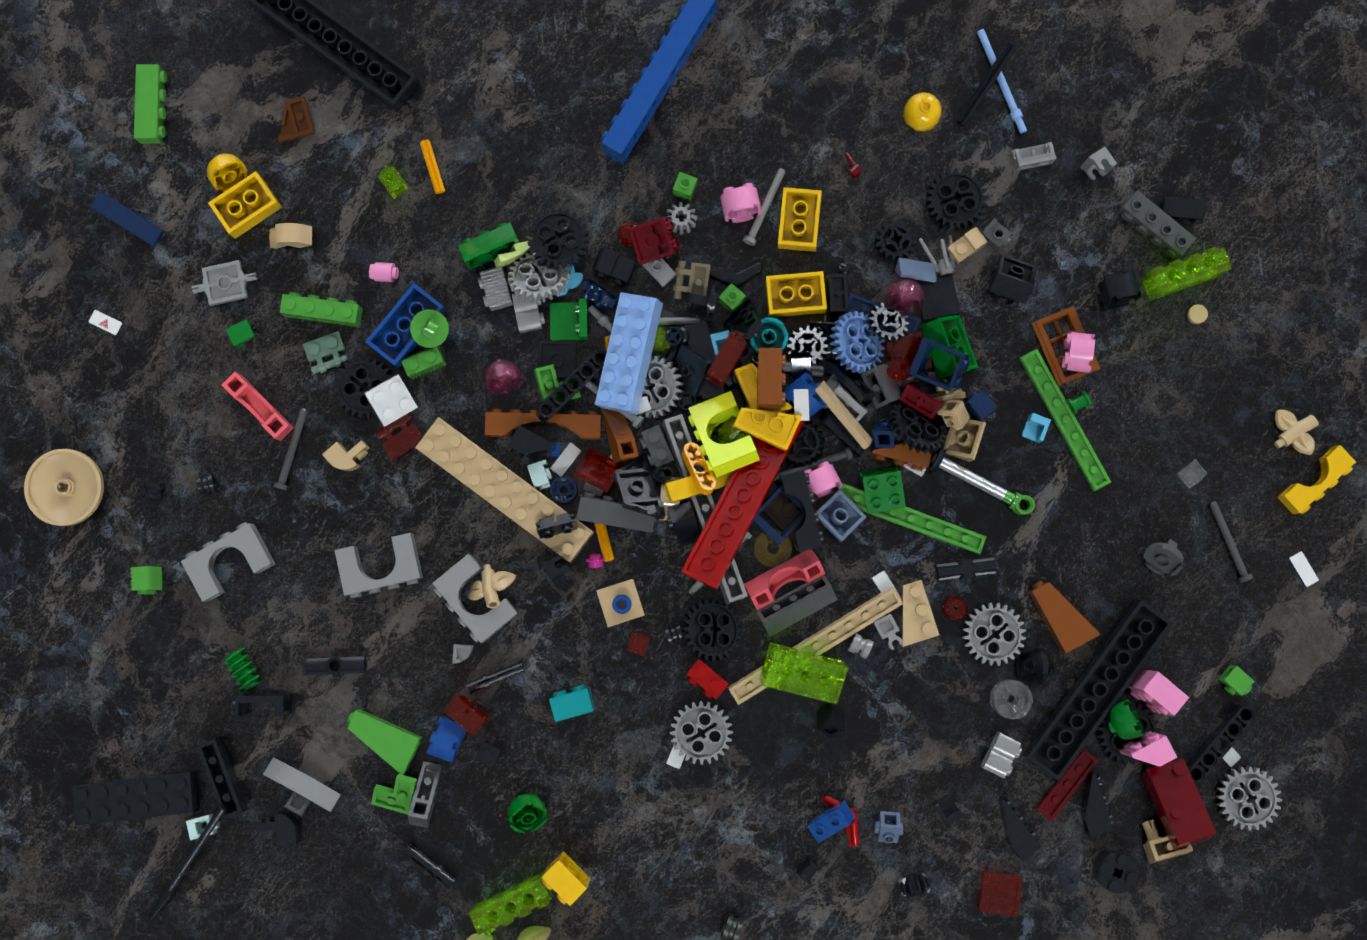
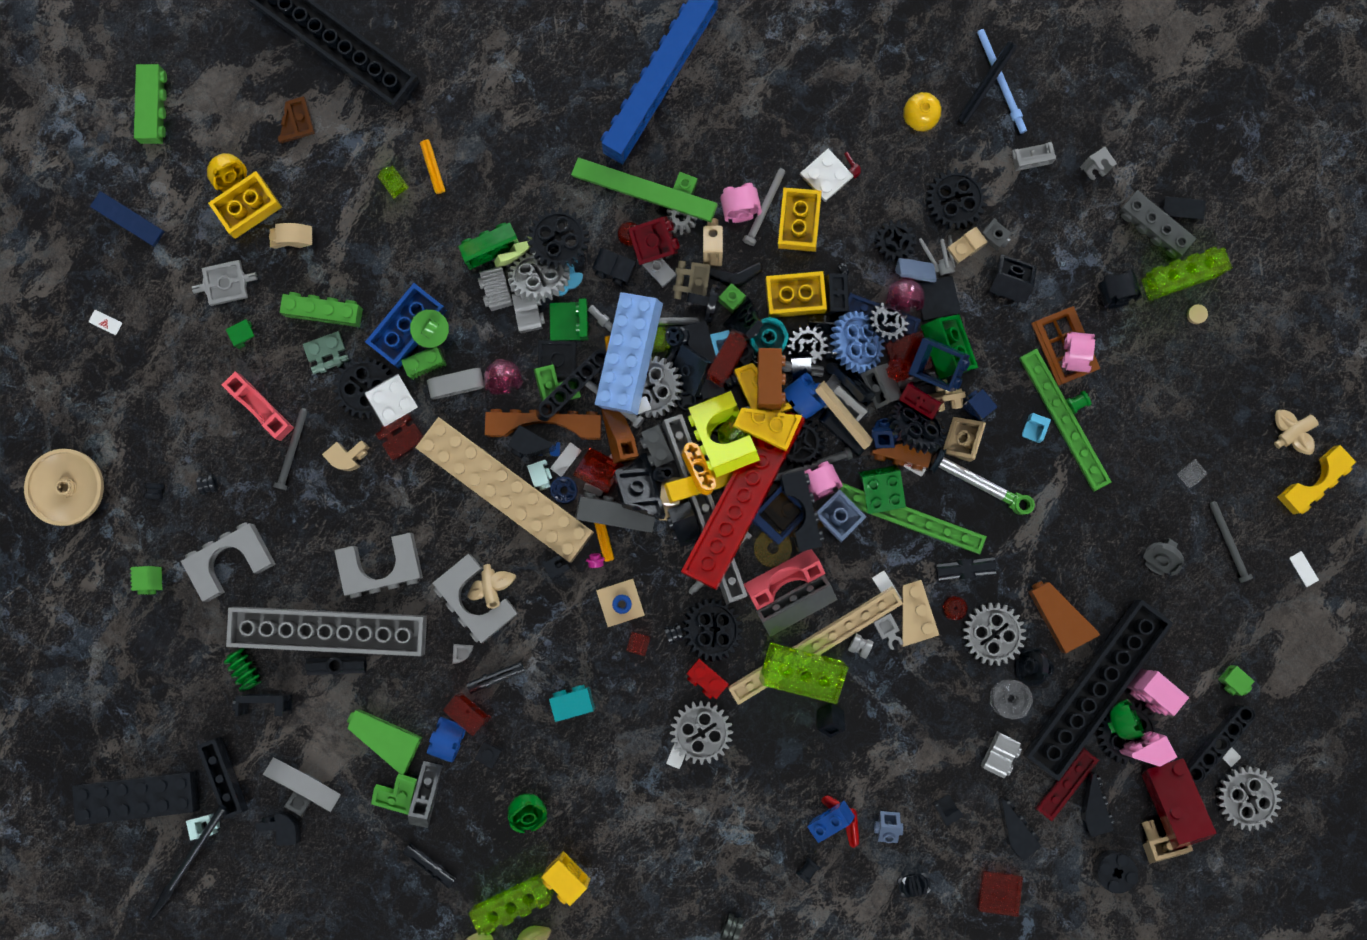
bright pink brick [369,262,399,282] -> none
black hinge [535,512,578,539] -> none
dark blue plate [581,279,619,308] -> none
white sticker [794,389,810,421] -> none
tan brick [937,399,970,430] -> none
none -> light grey brick [226,607,427,656]
none -> light grey beam [427,368,485,399]
none -> bright green tile [571,158,718,222]
none -> tan torso [703,218,723,266]
none -> white plate [800,148,853,202]

